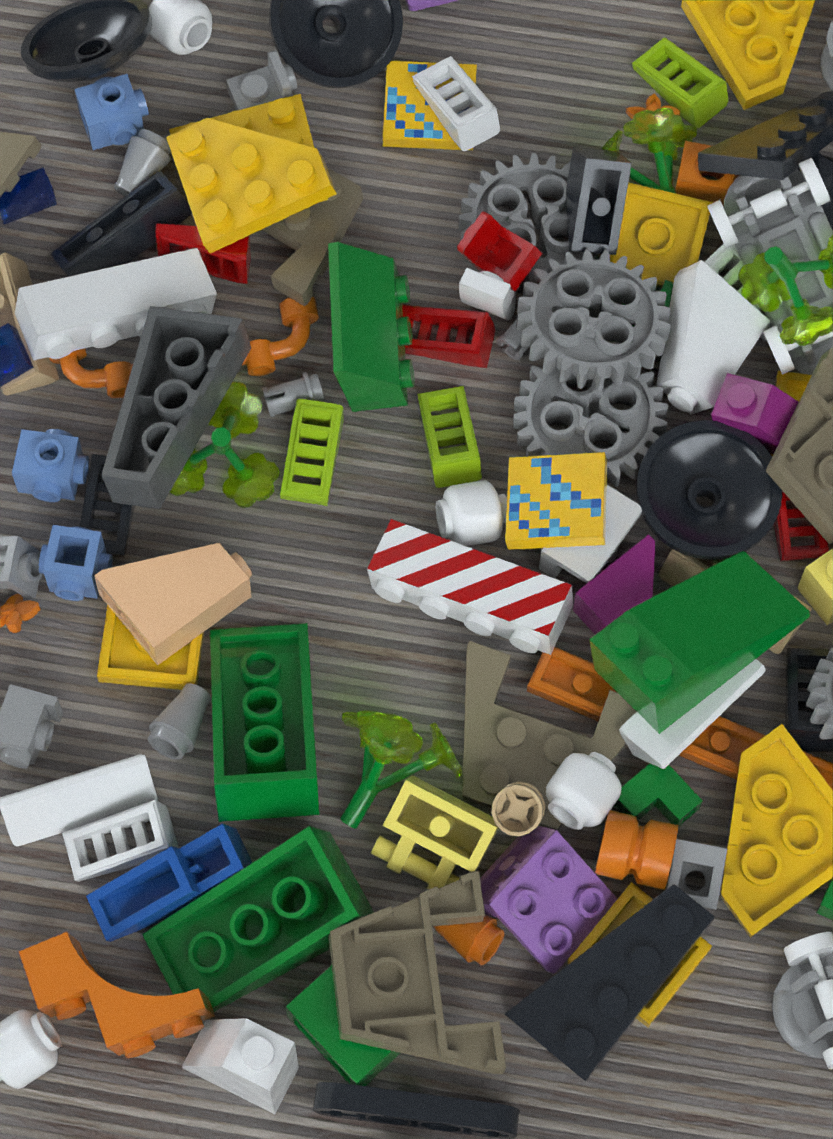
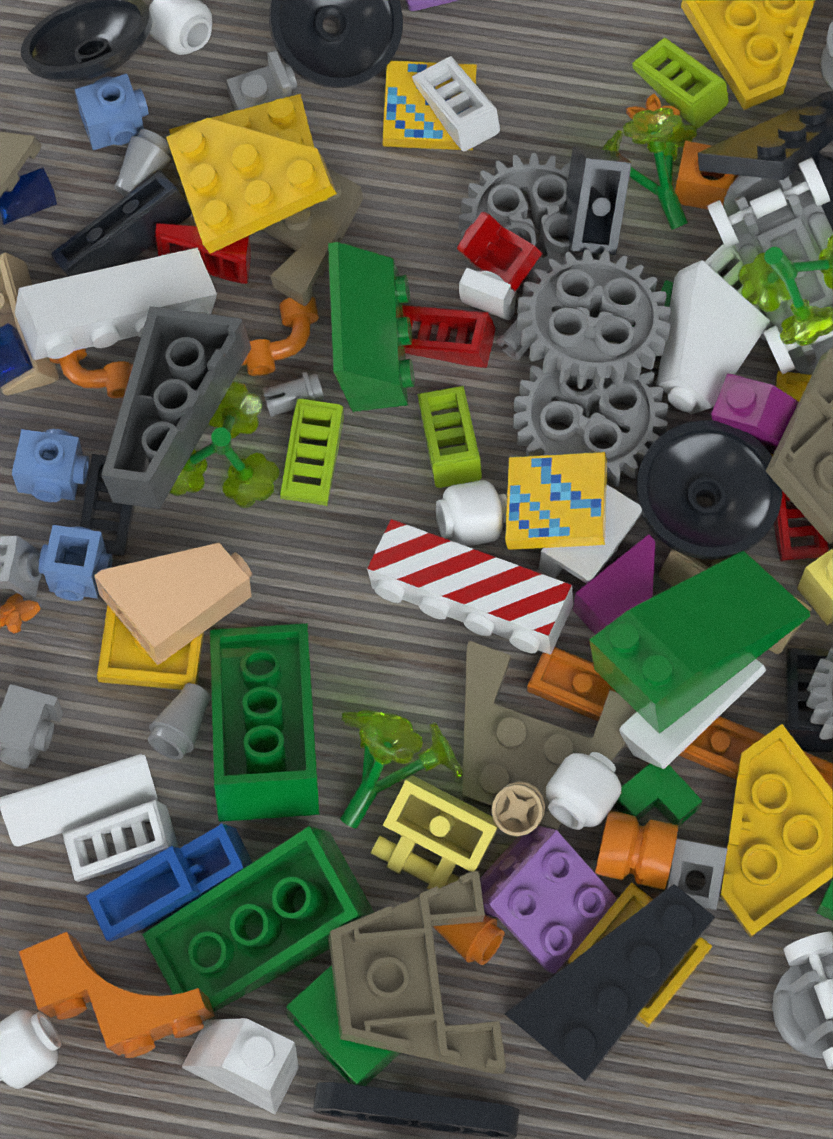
yellow tile [609,182,713,288] -> none

